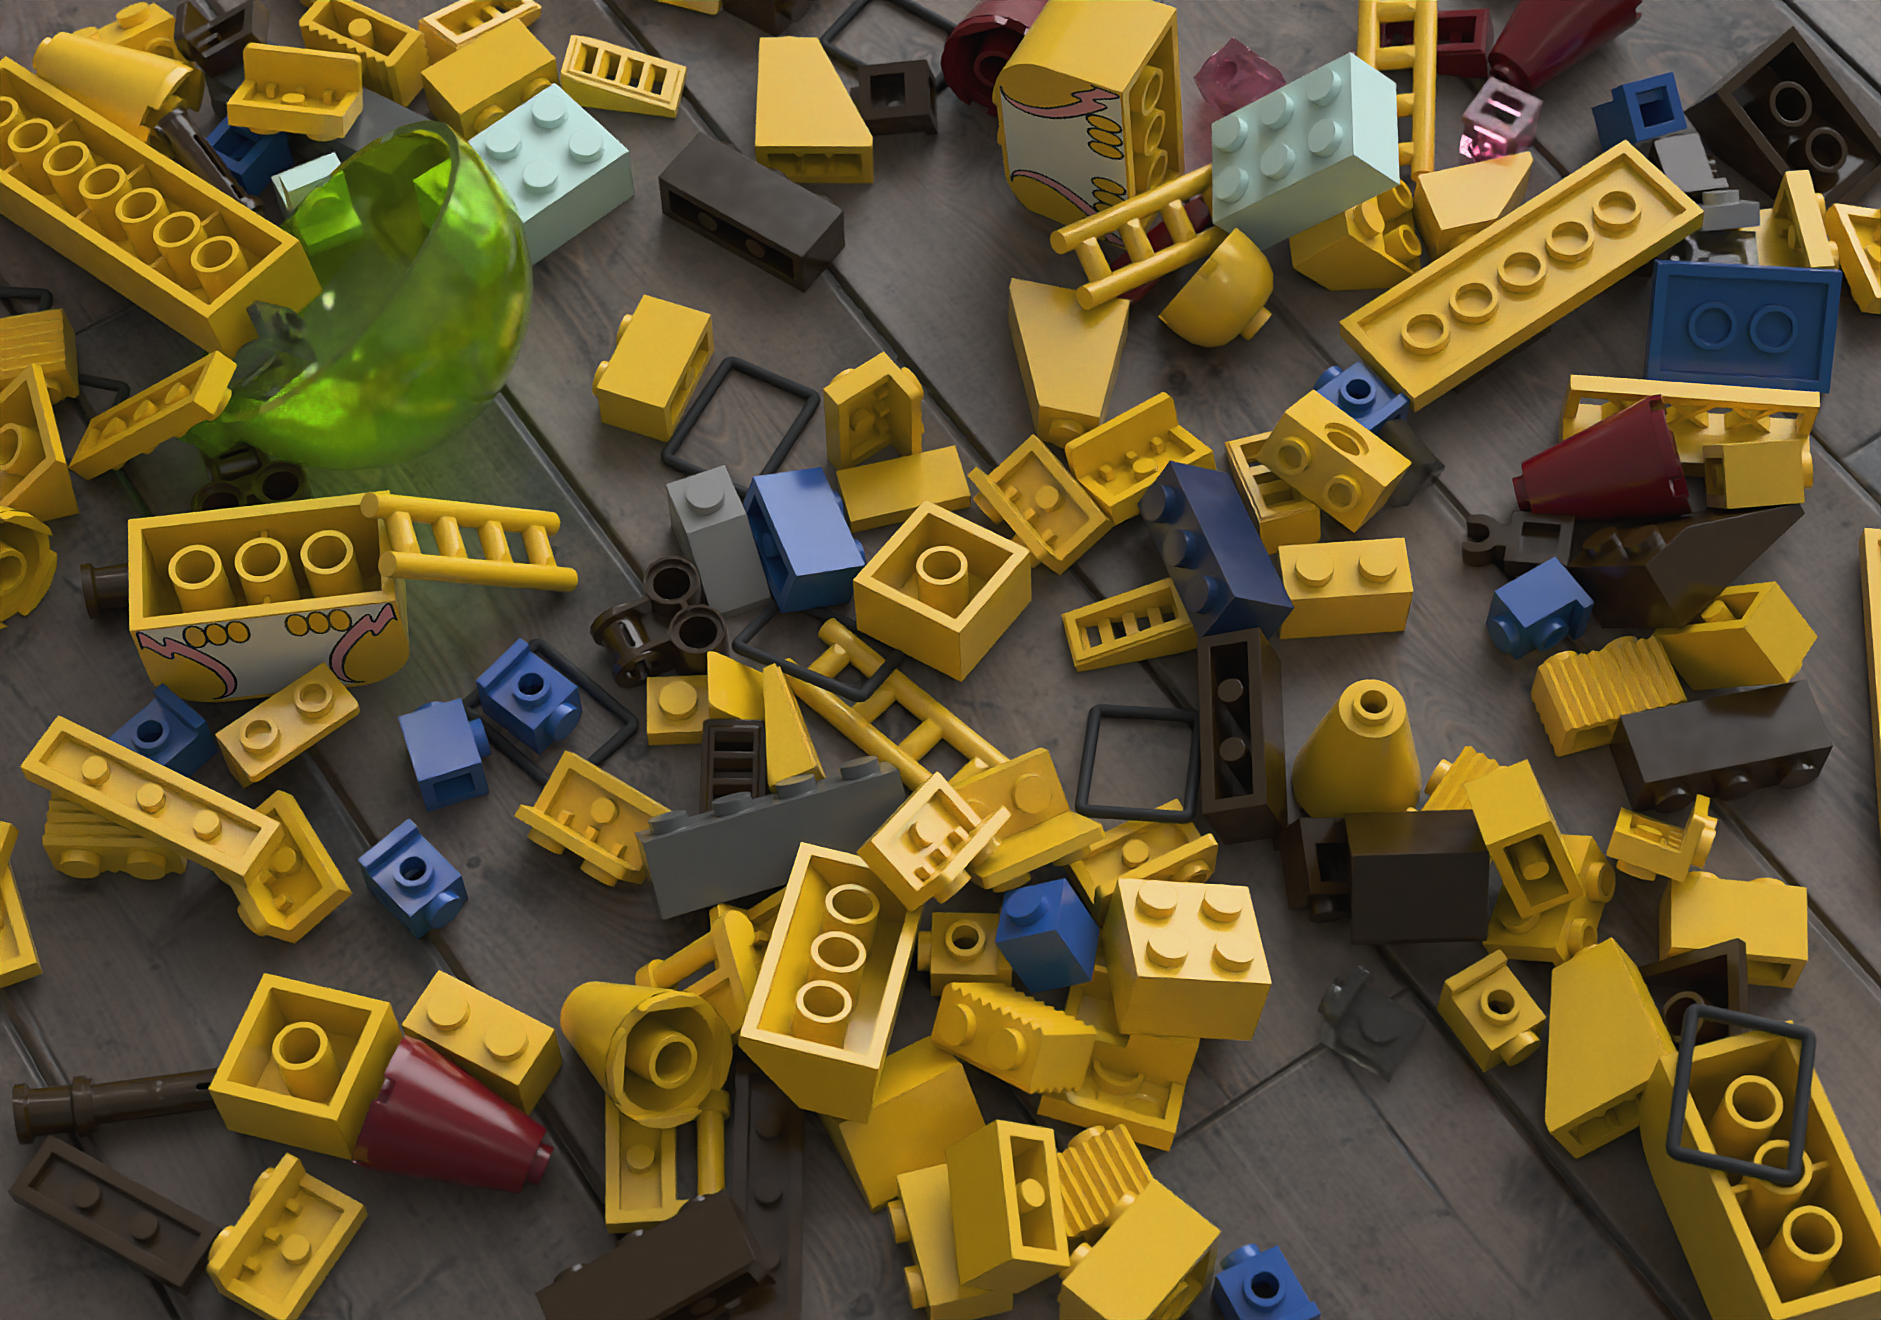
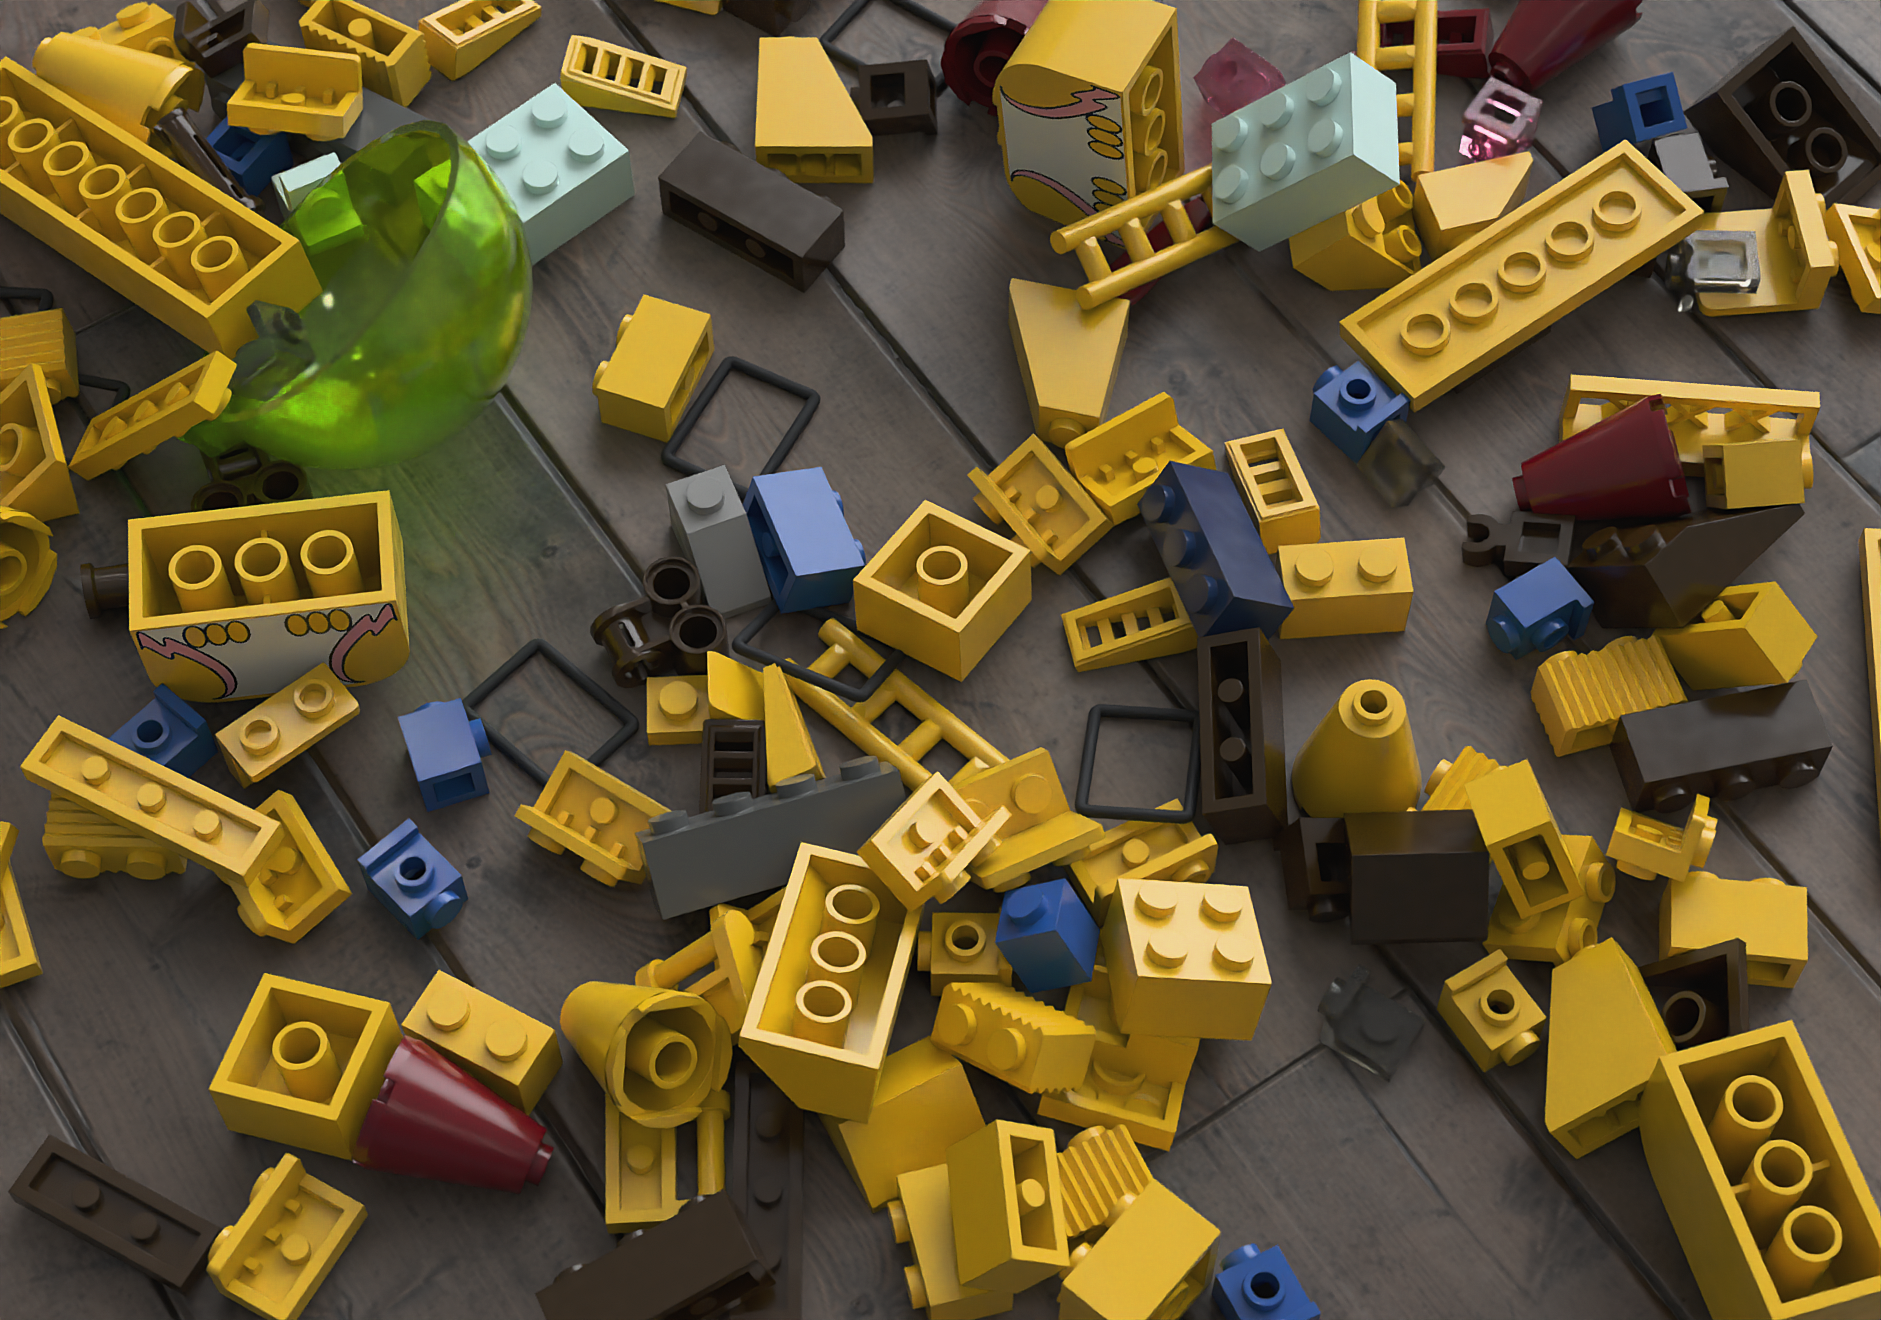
dark brown pin [12,1066,219,1145] -> none
yellow bar [360,492,578,592] -> none
yellow brick [421,17,560,145] -> none
blue brick [476,638,583,755] -> none
yellow bracket [823,351,924,471] -> none
yellow tile [836,445,971,533] -> none
yellow cylinder [1158,227,1273,348] -> none
yellow brick [1255,389,1412,533] -> none
blue plate [1643,260,1843,393] -> none
black piece [1666,1004,1817,1185] -> none
light grey plate [1696,190,1760,231] -> none

